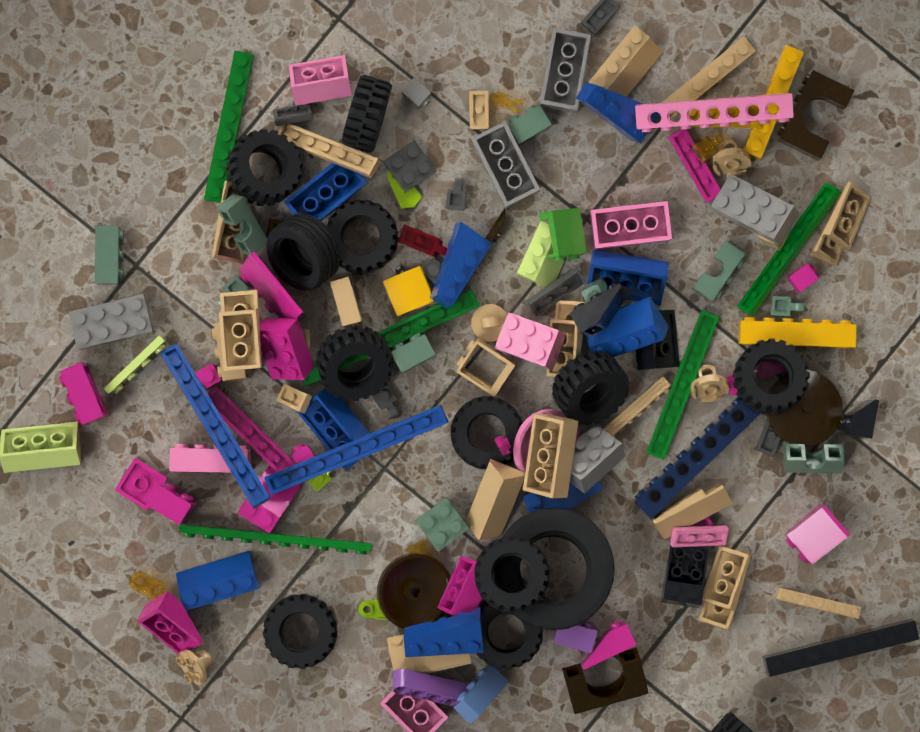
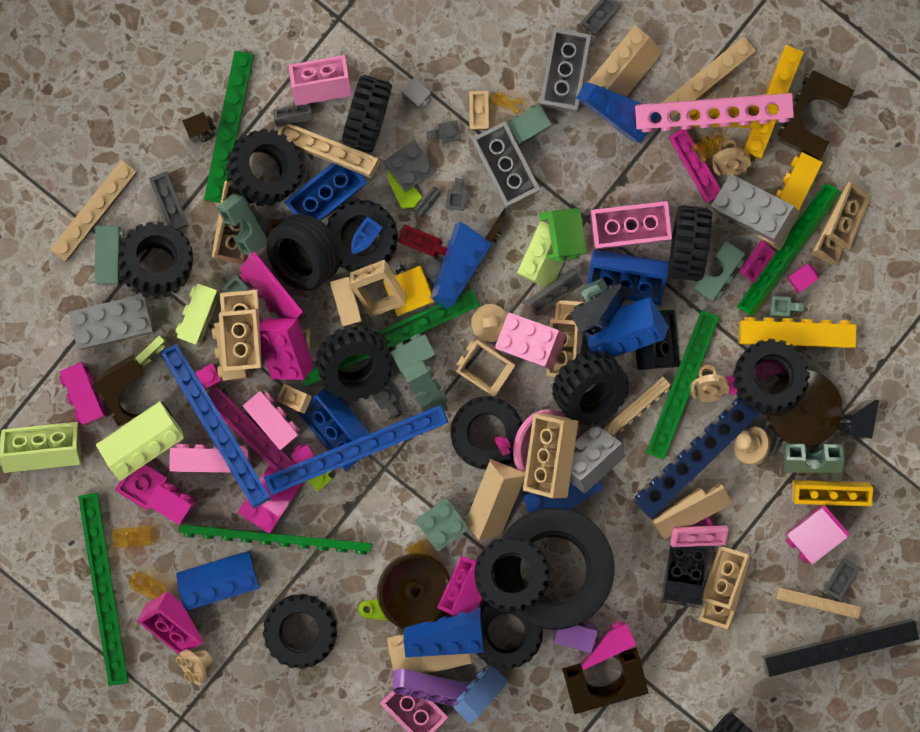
none -> tan plate [50,160,137,262]
none -> green plate [78,493,129,686]
none -> dark brown arch [92,354,174,426]
none -> yellowish green slope [96,401,184,481]
none -> clear yellow plate [112,526,152,548]
none -> black tyre [118,222,193,299]
none -> dark grey plate [149,171,189,230]
none -> yellowish green slope [175,283,220,346]
none -> dark brown brick [182,112,216,143]
none -> bright pink brick [243,391,300,450]
none -> tan window [349,260,405,317]
none -> blue plate [351,216,383,254]
none -> sand green arch [402,360,448,412]
none -> dark grey piece [414,186,441,217]
none -> dark grey plate [427,120,461,144]
none -> black tyre [669,205,712,281]
none -> tan plate [734,426,772,465]
none -> dark pink plate [739,241,776,283]
none -> yellow brick [775,152,822,211]
none -> yellow brick [791,480,873,506]
none -> dark grey plate [823,558,860,601]

